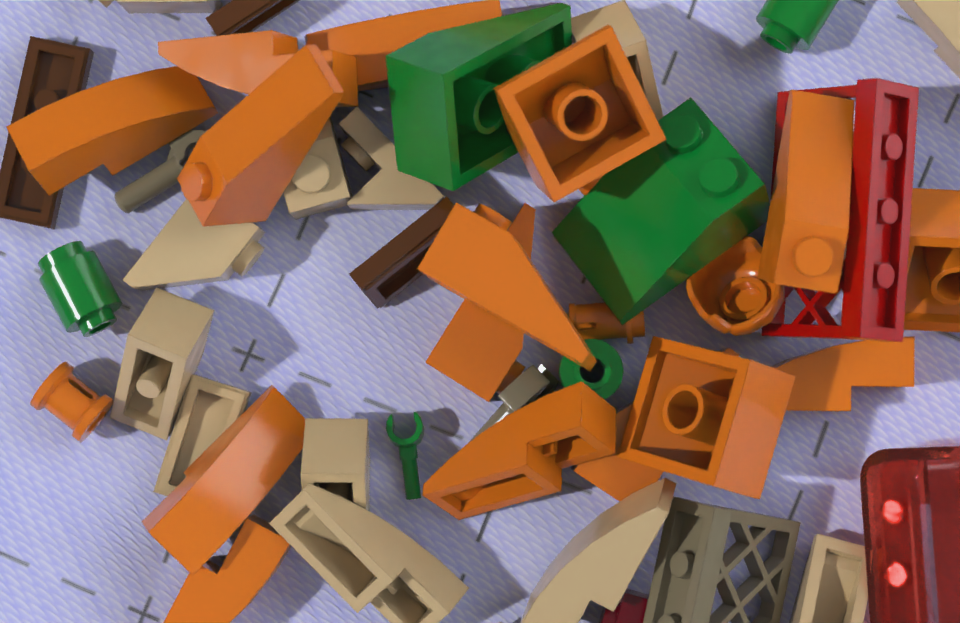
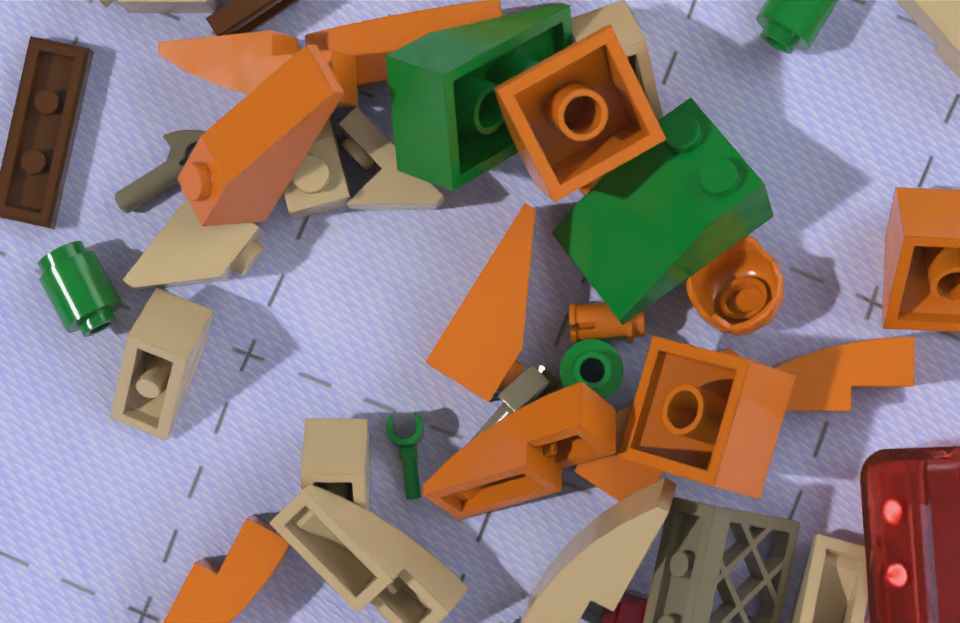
orange slope [6,66,218,196] -> none
orange bush [30,362,114,443] -> none
orange slope [142,385,305,575] -> none
tan tile [153,374,252,496] -> none
reddish brown tile [349,196,454,309] -> none
orange slope [417,203,597,372] -> none
orange slope [757,90,855,294] -> none
red fence [761,78,919,342] -> none

